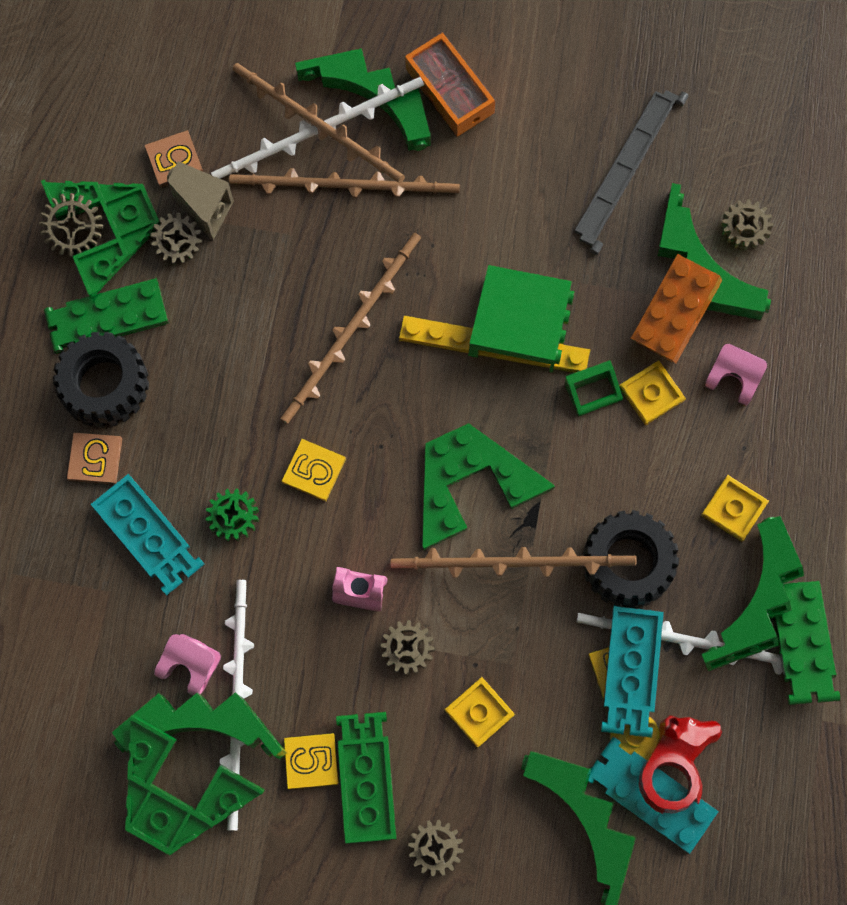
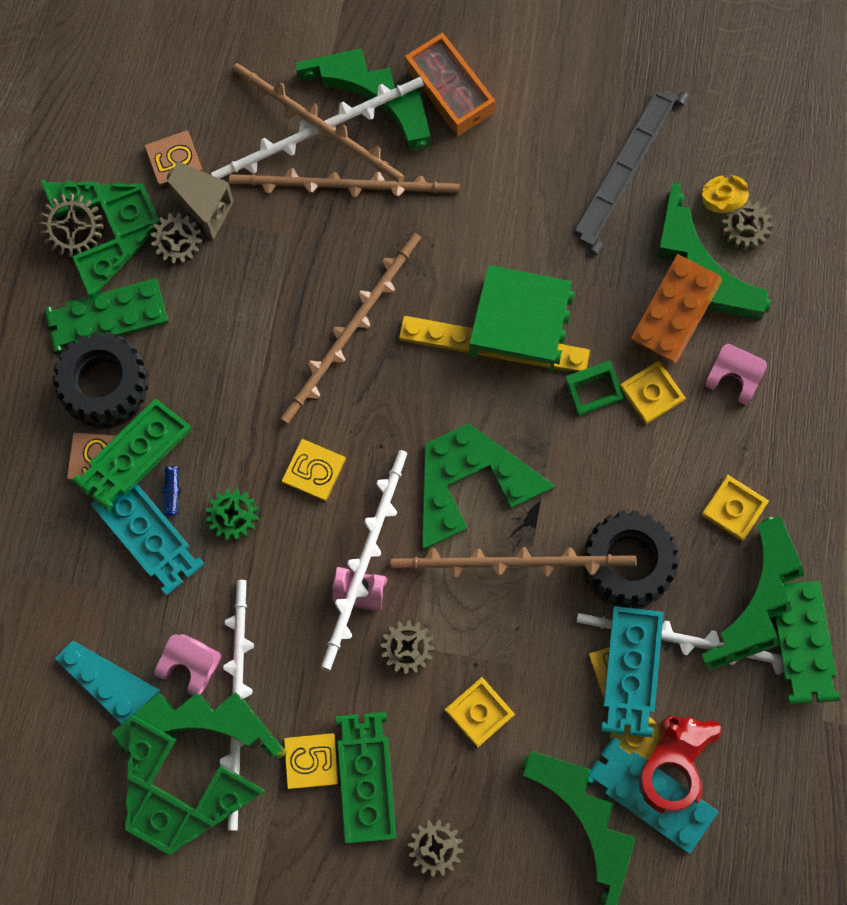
none -> teal wing [55,641,161,724]
none -> green hinge [72,399,192,511]
none -> clear blue pin [162,466,182,516]
none -> white plant [321,450,407,671]
none -> yellow tile [702,175,749,213]

